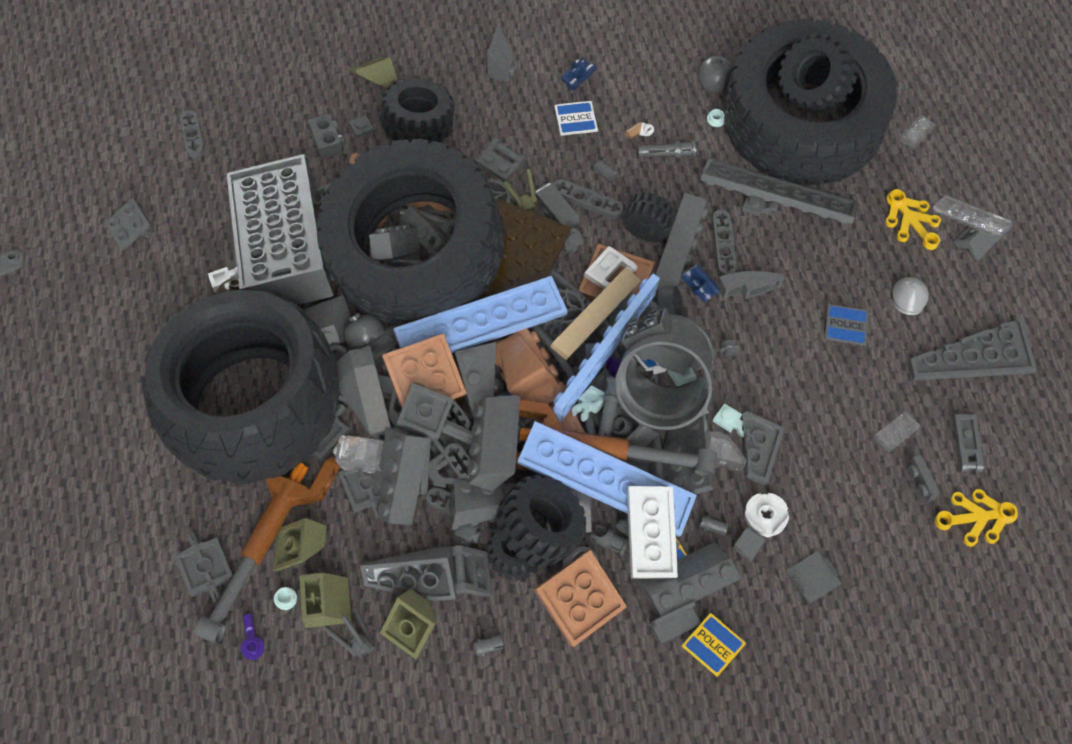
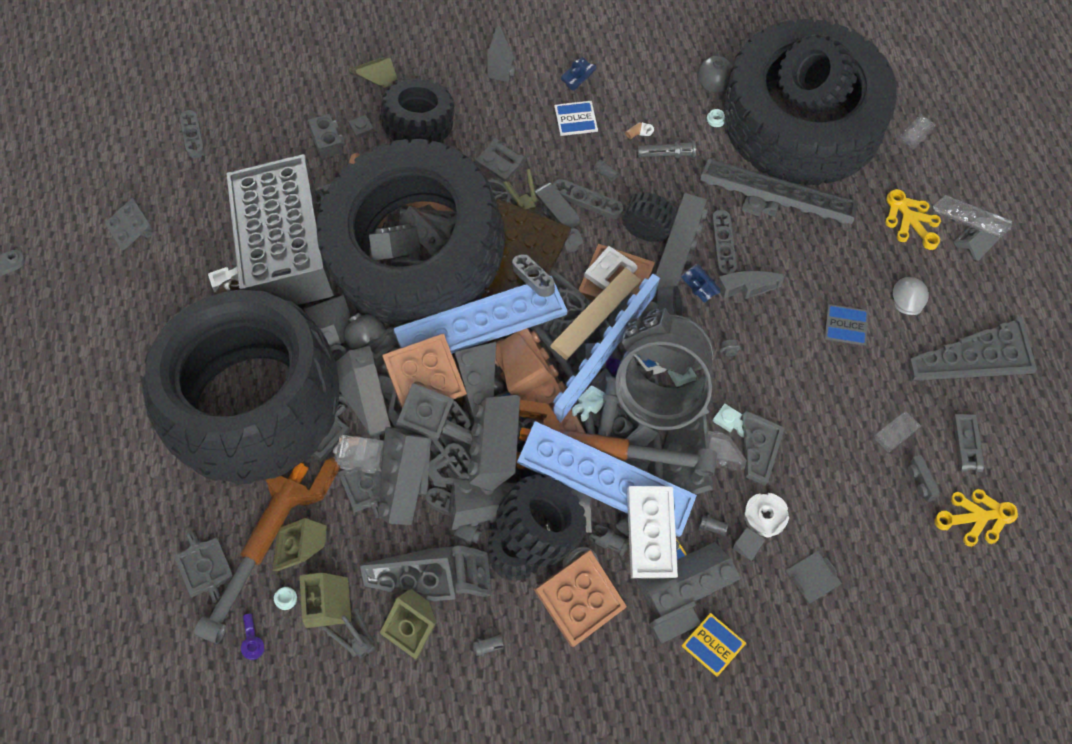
none -> dark grey beam [512,255,555,297]

